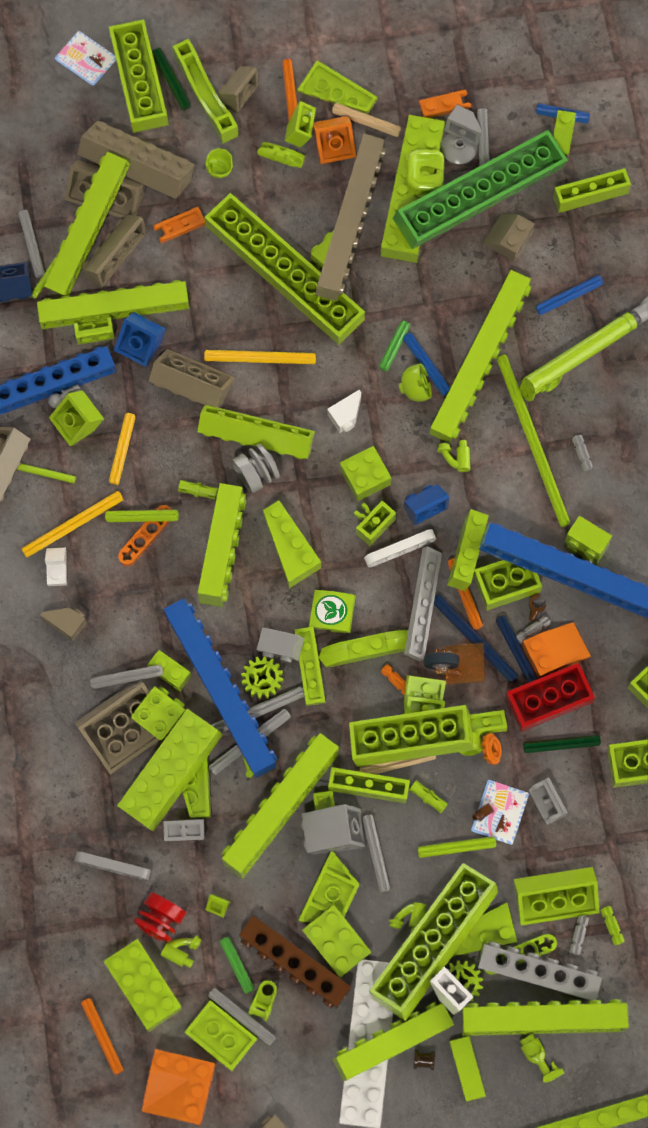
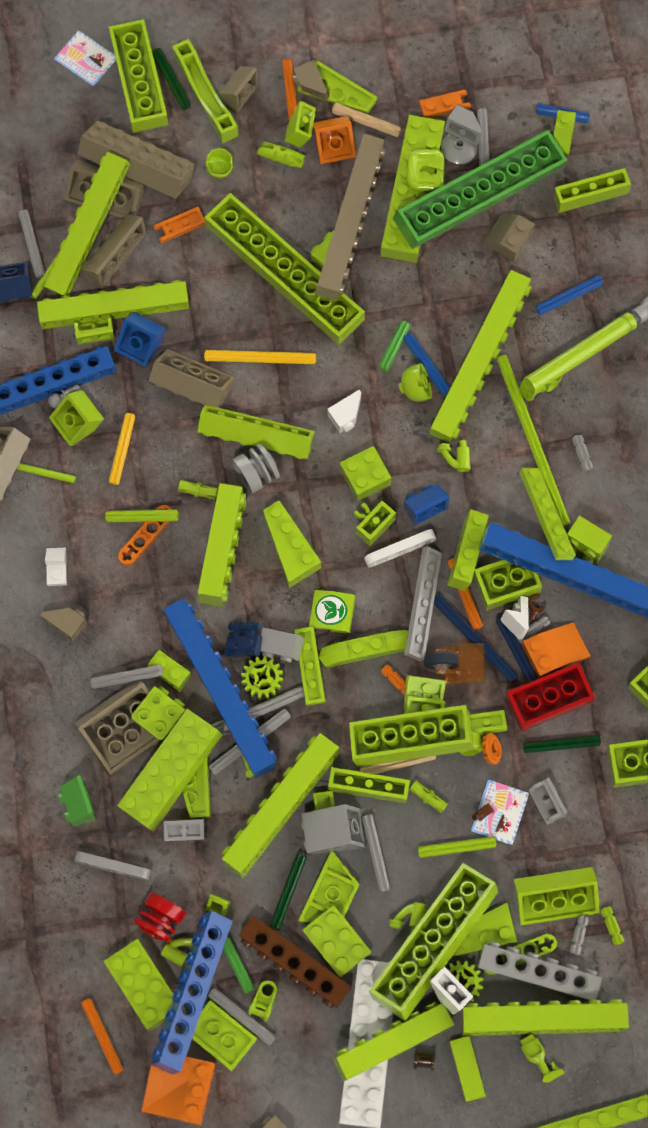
yellow axle [22,491,123,557] -> none
none -> bright green slope [58,775,96,827]
none -> blue brick [151,911,232,1074]
none -> dark blue plate [224,621,263,657]
none -> dark green axle [270,854,307,930]
none -> dark tan slope [293,60,329,100]
none -> white slope [501,596,529,640]
none -> lime plate [519,468,575,560]

